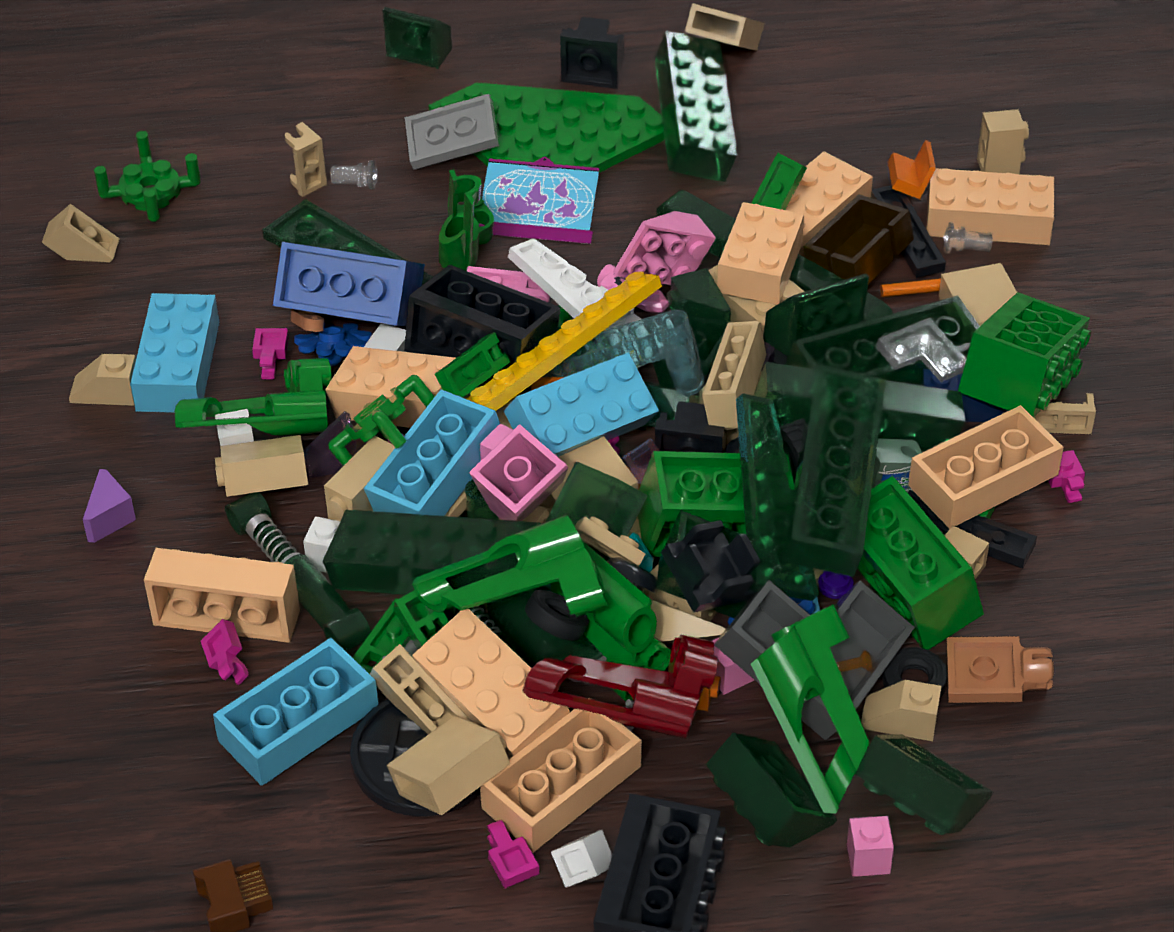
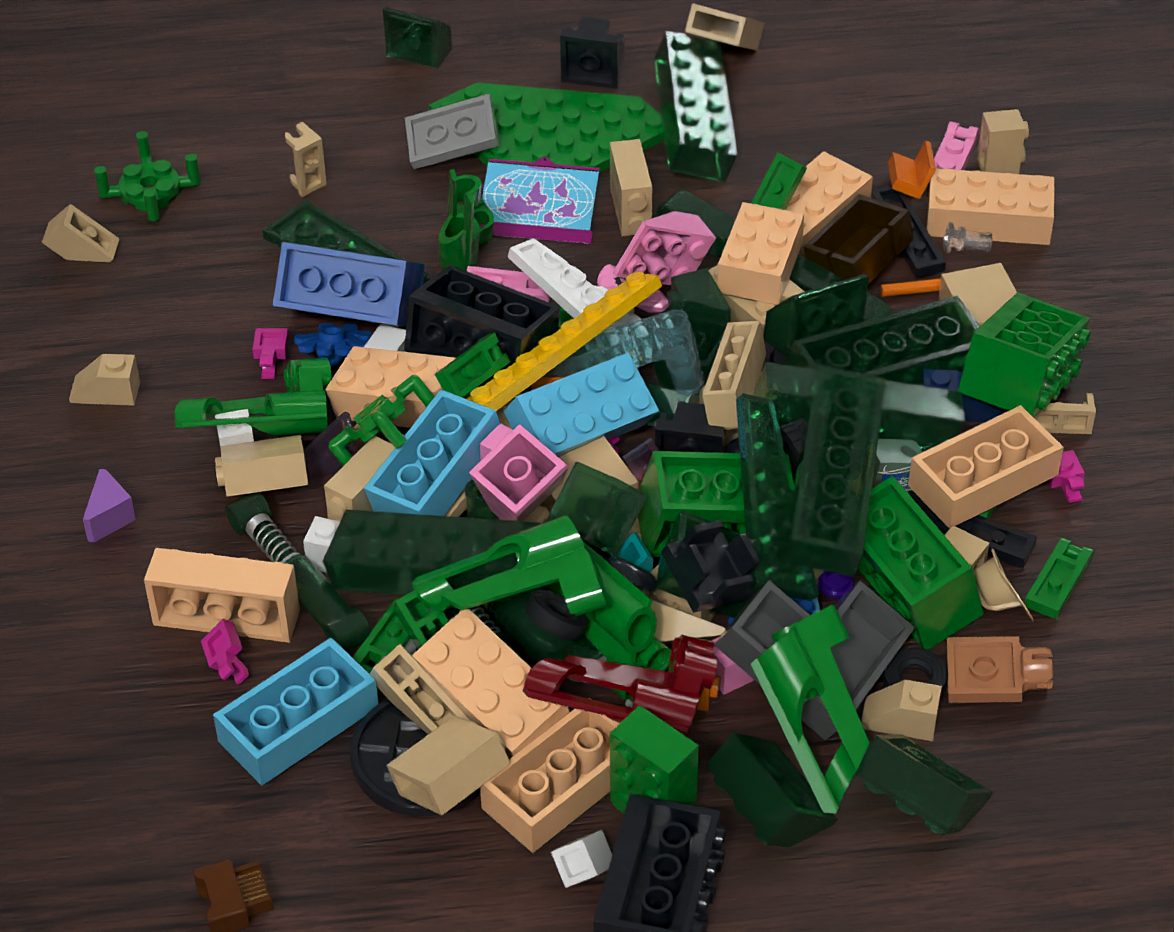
medium azure brick [130,293,219,413] -> none
nougat piece [291,309,324,332] -> none
clear pin [331,160,378,190] -> none
dark pink plate [487,820,539,888] -> none
tan plate [575,517,646,566] -> none
clear orange piece [836,650,872,672] -> none
bright pink brick [847,816,894,877] -> none
clear plate [876,317,966,382] -> none
none -> tan brick [610,139,652,236]
none -> green brick [610,705,699,813]
none -> bright pink plate [929,121,980,182]
none -> tan piece [973,548,1034,622]
none -> green plate [1024,537,1095,620]

